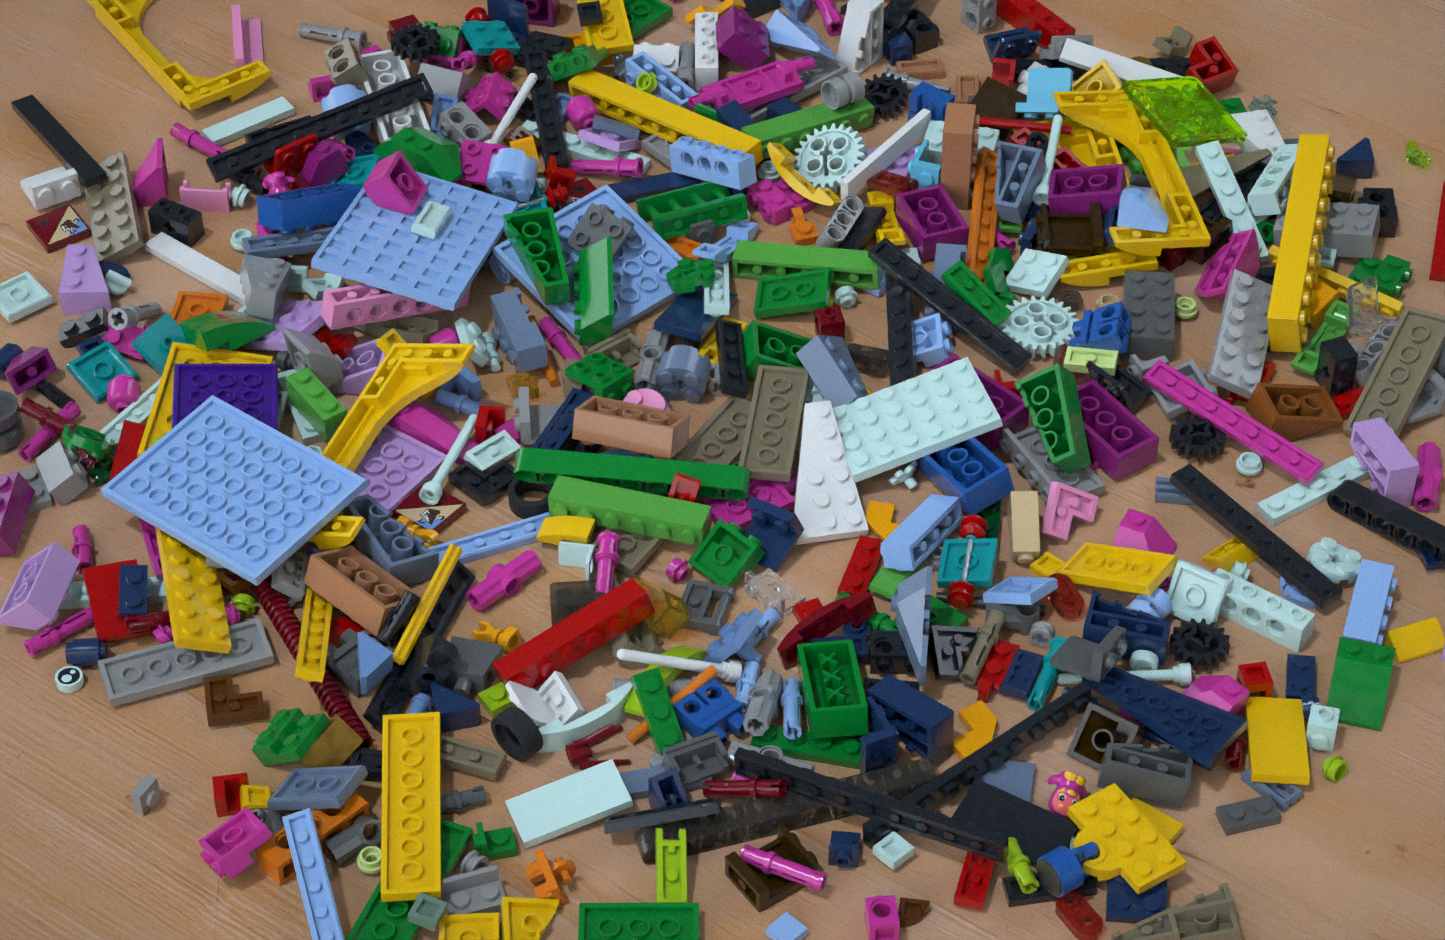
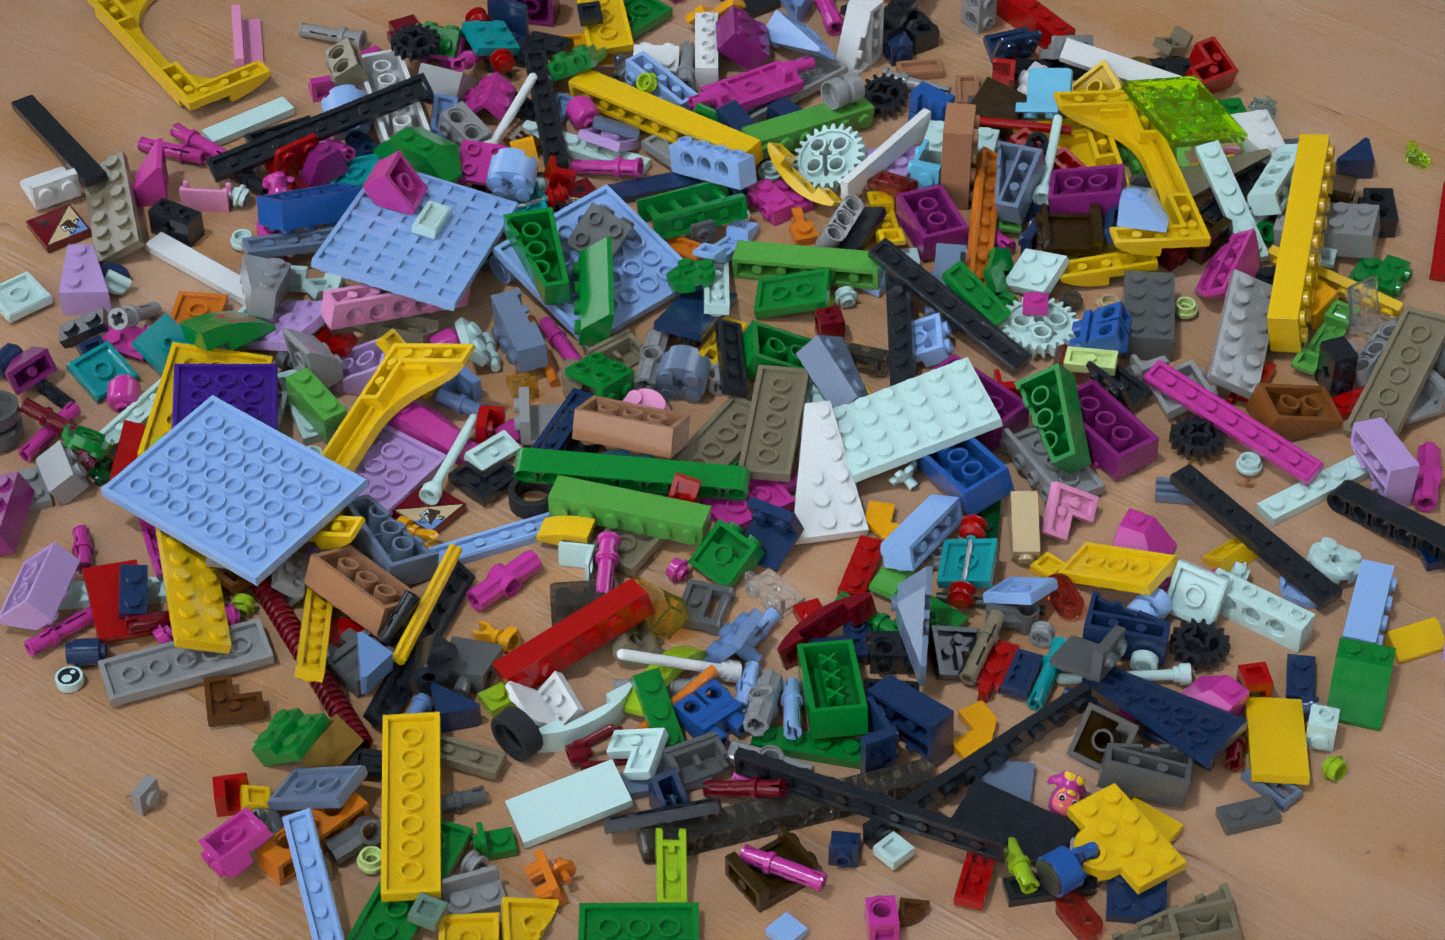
none -> dark pink pin [138,136,207,165]
none -> light aqua plate [606,728,669,780]
none -> dark pink plate [1022,292,1049,316]

